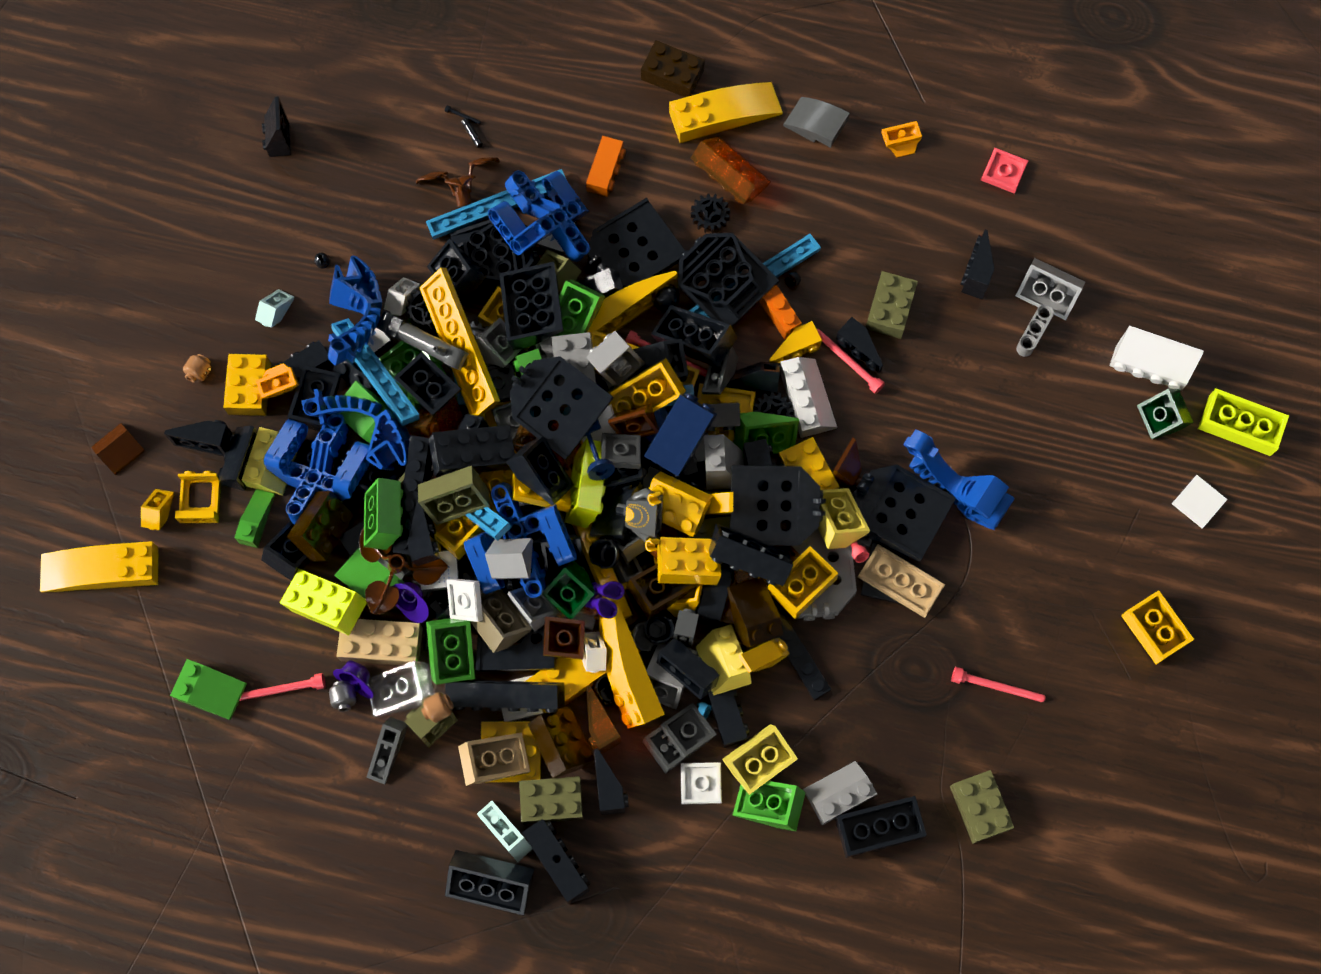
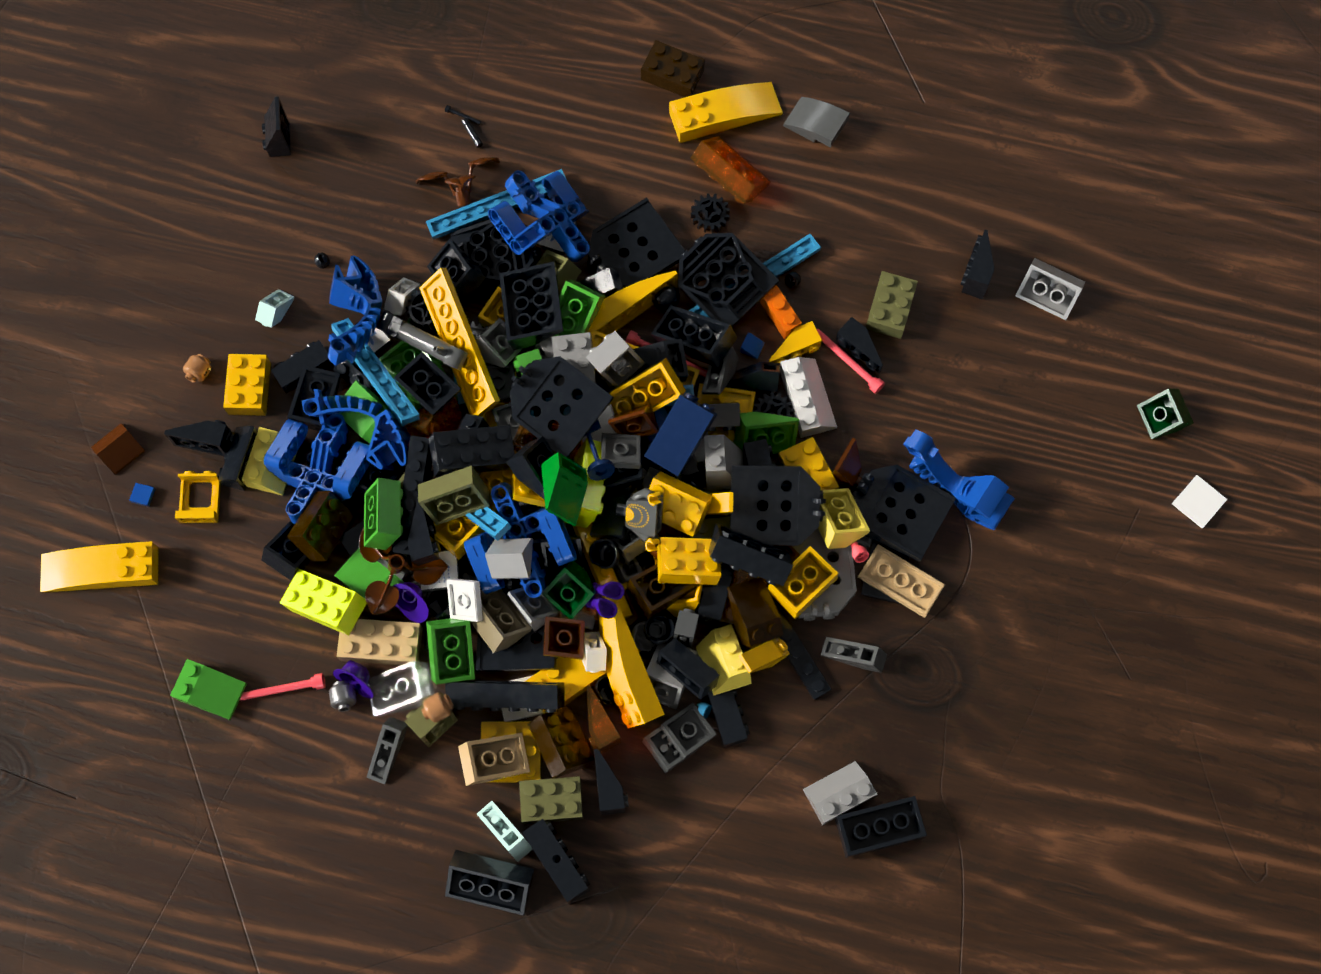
yellow slope [141,489,174,530] -> none
bright green slope [234,489,275,548] -> none
light orange slope [256,363,299,399] -> none
orange brick [586,136,626,197] -> none
white tile [681,763,722,804] -> none
light yellow slope [722,724,798,795] -> none
bright green slope [733,781,806,831] -> none
light orange slope [881,121,922,157] -> none
olive brick [950,770,1014,844] -> none
coral piece [951,666,1046,702] -> none
coral tile [981,148,1028,194] -> none
light grey beam [1016,304,1054,357] -> none
white slope [1110,326,1204,391] -> none
yellow brick [1121,590,1194,664] -> none
neon yellow brick [1198,388,1289,456] -> none
none -> blue tile [129,483,155,507]
none -> green slope [541,452,588,526]
none -> blue slope [740,332,765,359]
none -> dark grey slope [821,637,887,673]

